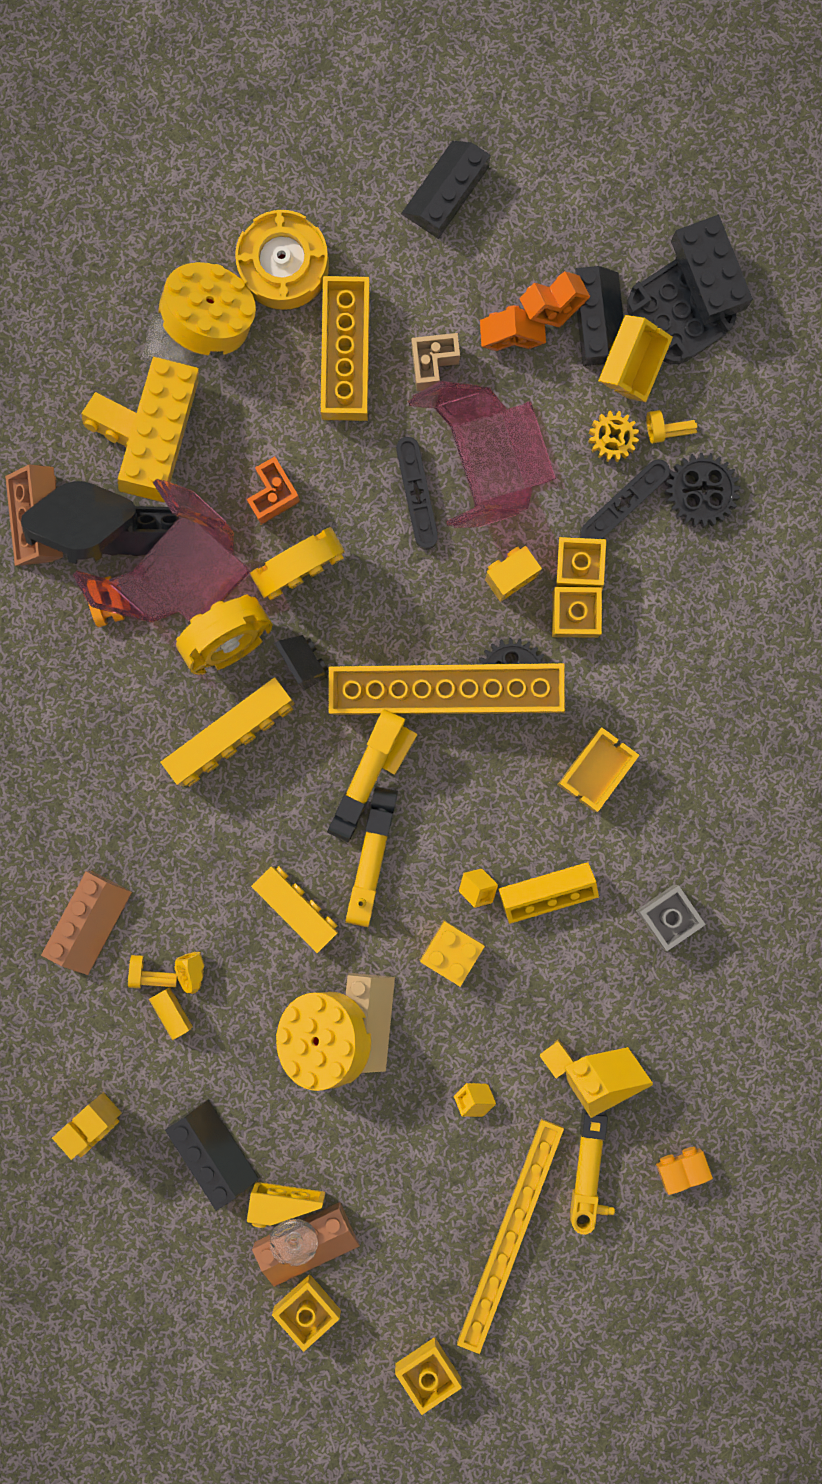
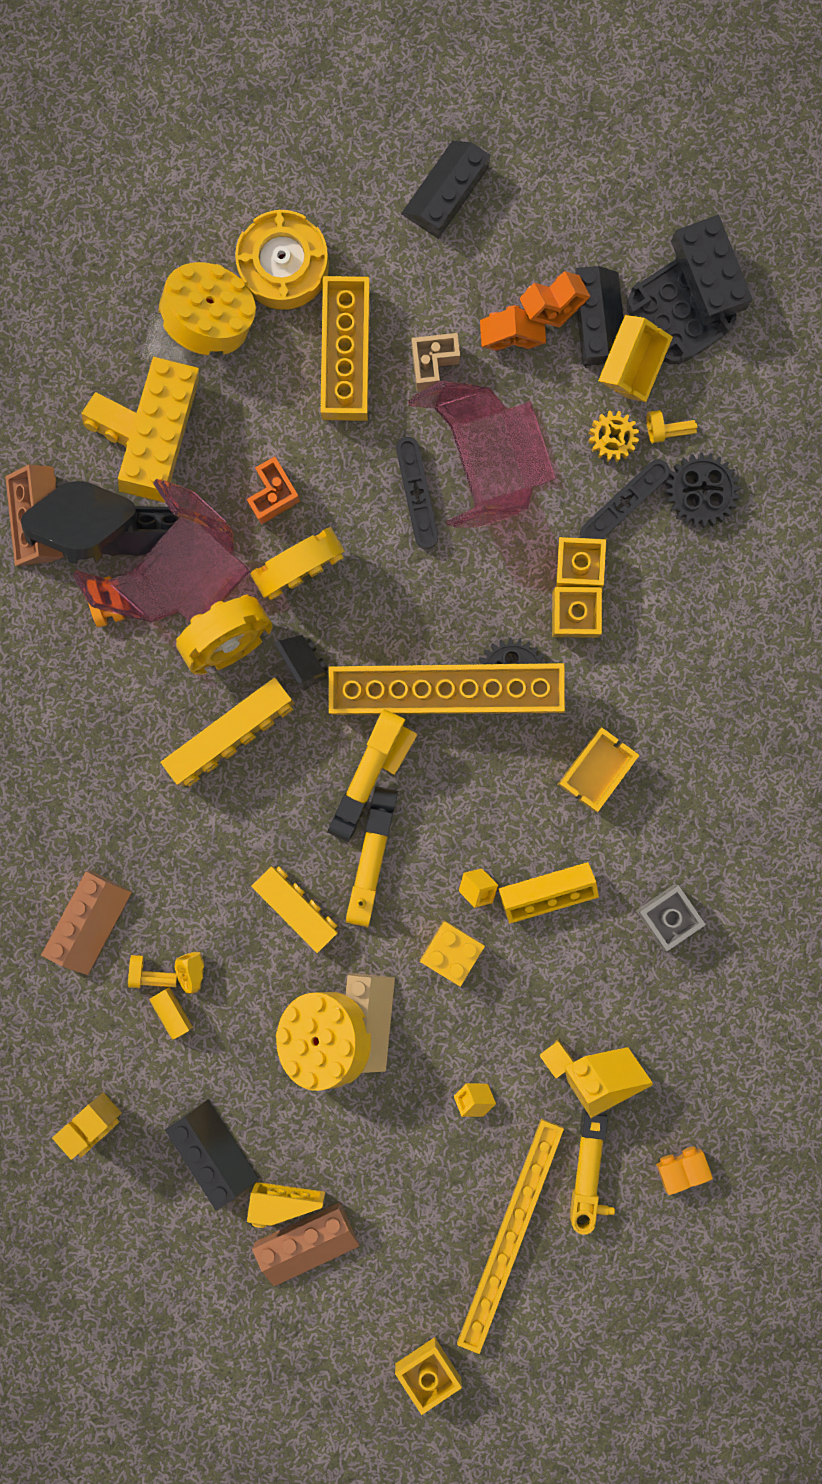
clear plate [270,1219,318,1266] -> none
yellow brick [272,1274,341,1352] -> none
yellow brick [485,546,542,602] -> none

